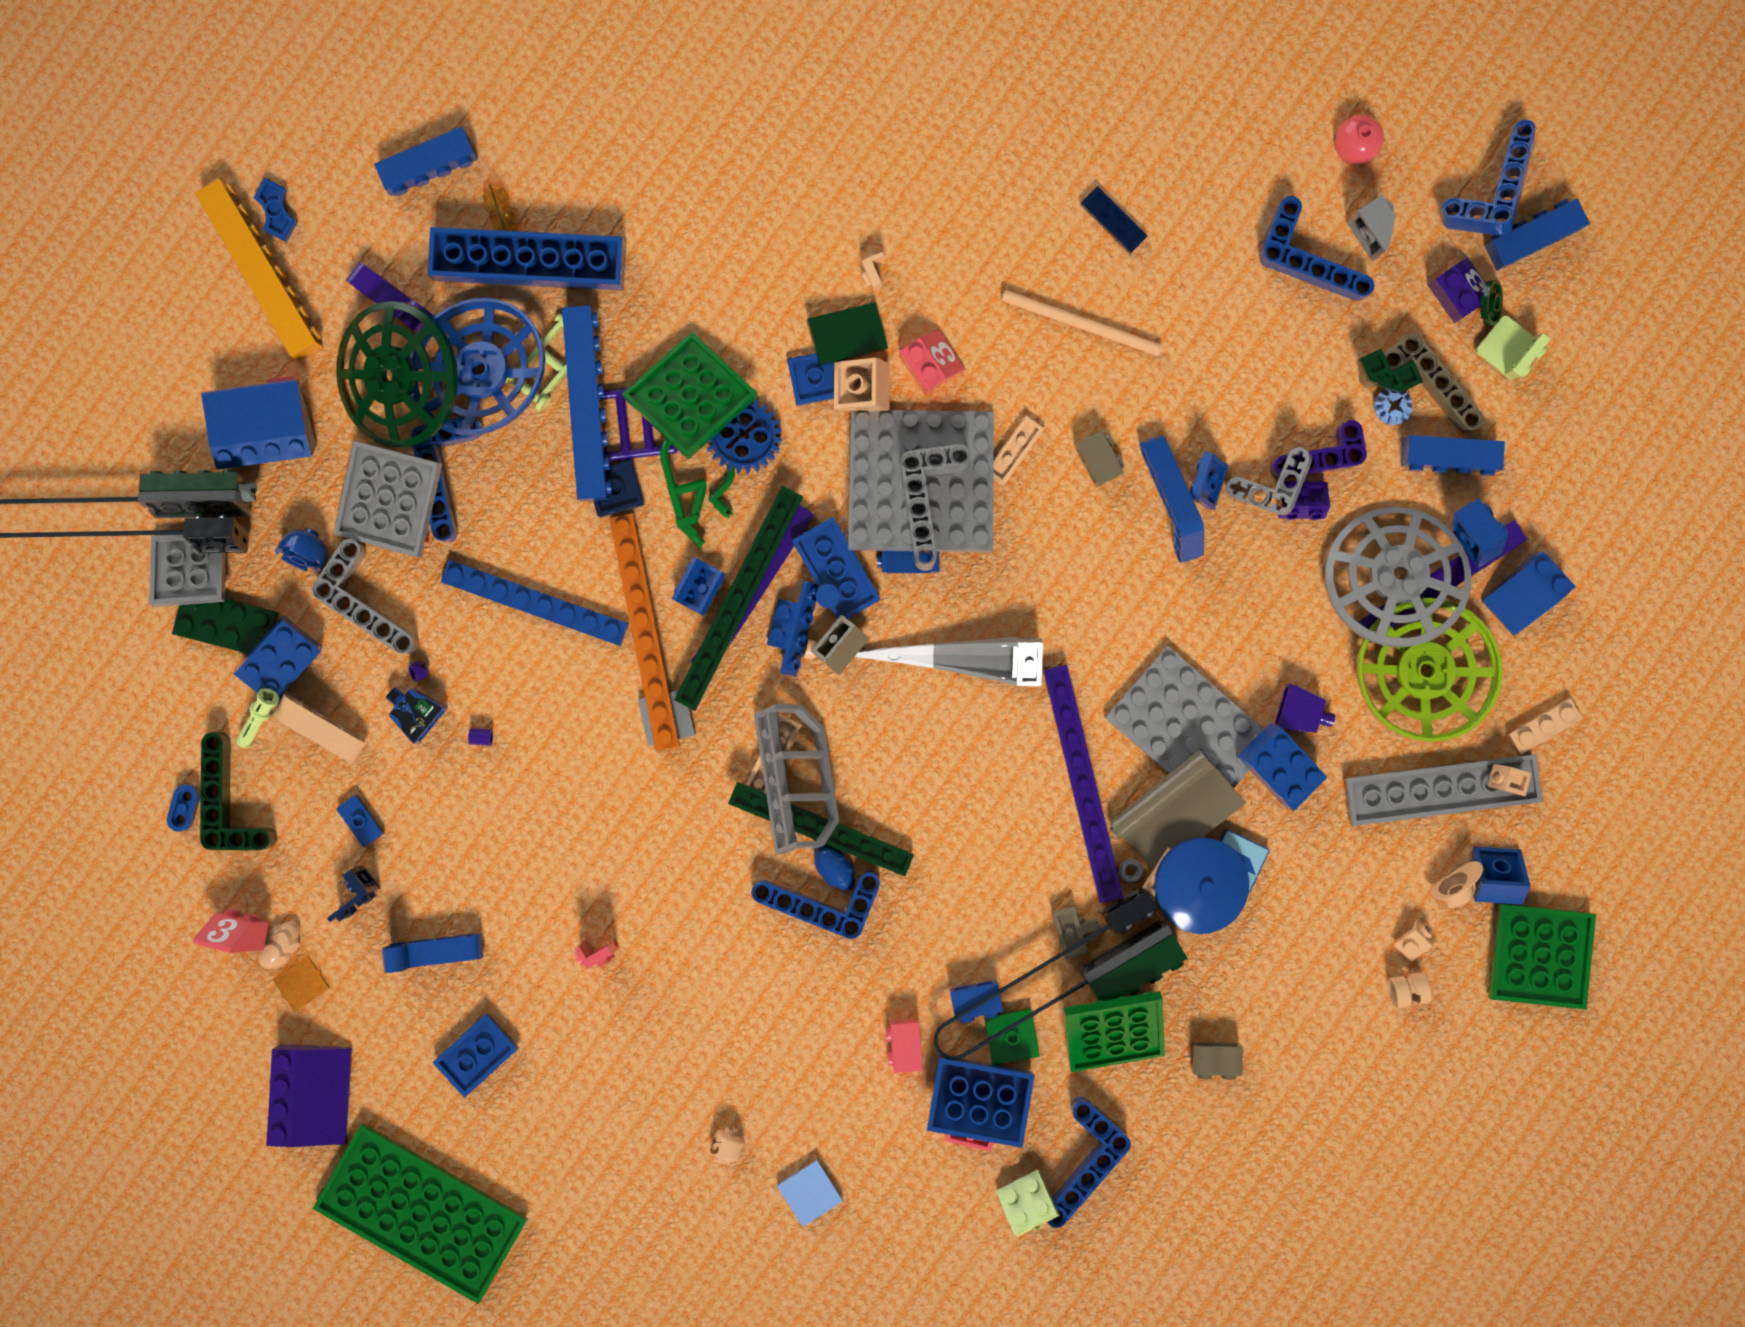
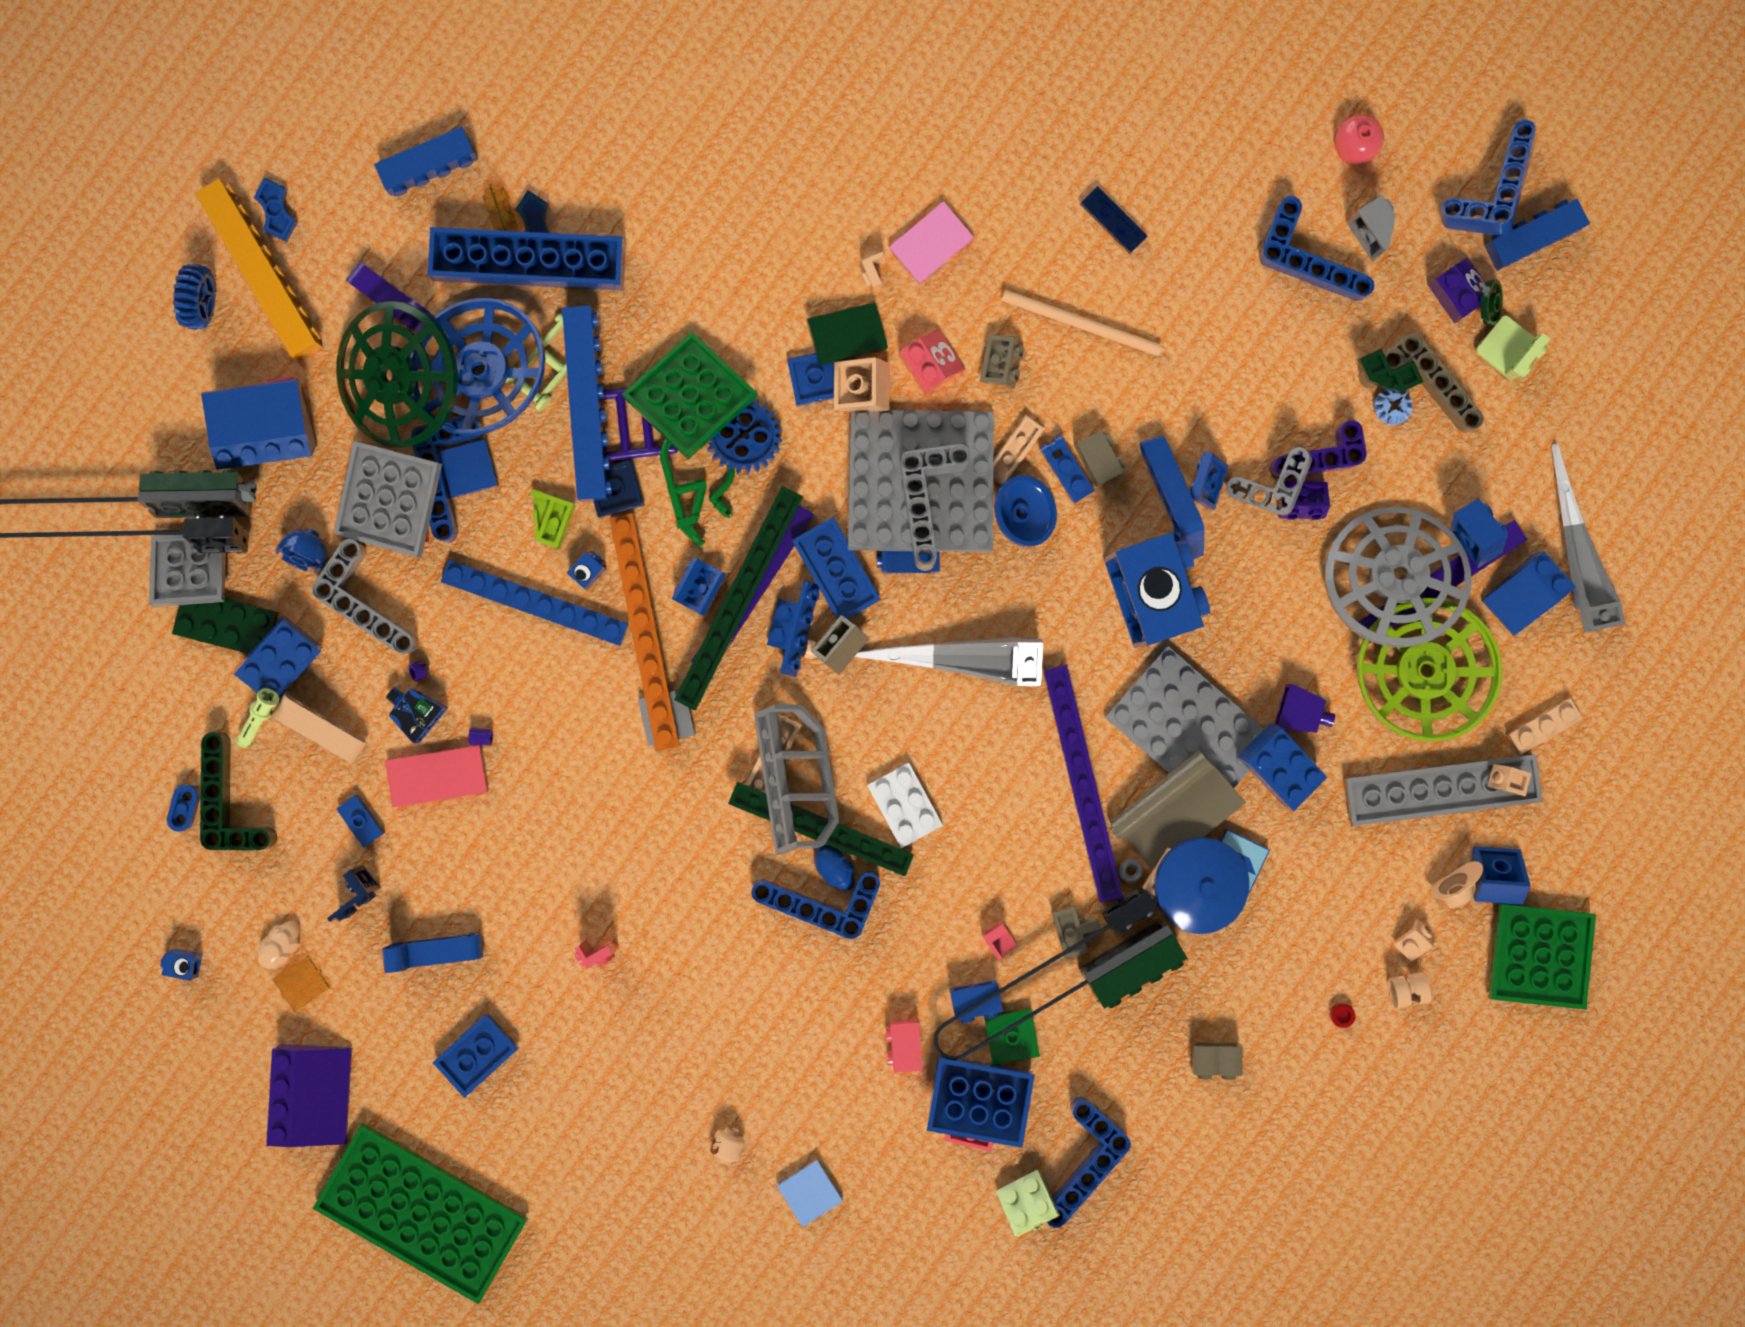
coral slope [193,909,269,953] -> none
blue tile [816,584,840,608] -> none
green plate [1063,991,1165,1072] -> none
blue brick [1401,435,1505,476] -> none
none -> blue brick [160,948,203,981]
none -> blue gear [172,264,216,330]
none -> coral tile [385,745,488,808]
none -> blue tile [439,439,499,498]
none -> clear blue tile [515,190,550,233]
none -> lime wing [531,489,576,550]
none -> blue brick [567,551,606,590]
none -> white plate [867,762,943,848]
none -> bright pink tile [889,201,974,285]
none -> dark tan bracket [980,335,1024,389]
none -> coral panel [982,921,1016,961]
none -> blue dish [994,475,1057,547]
none -> blue plate [1039,435,1095,504]
none -> blue brick [1103,532,1210,648]
none -> red tile [1330,1003,1355,1028]
none -> light grey plate [1552,444,1625,633]

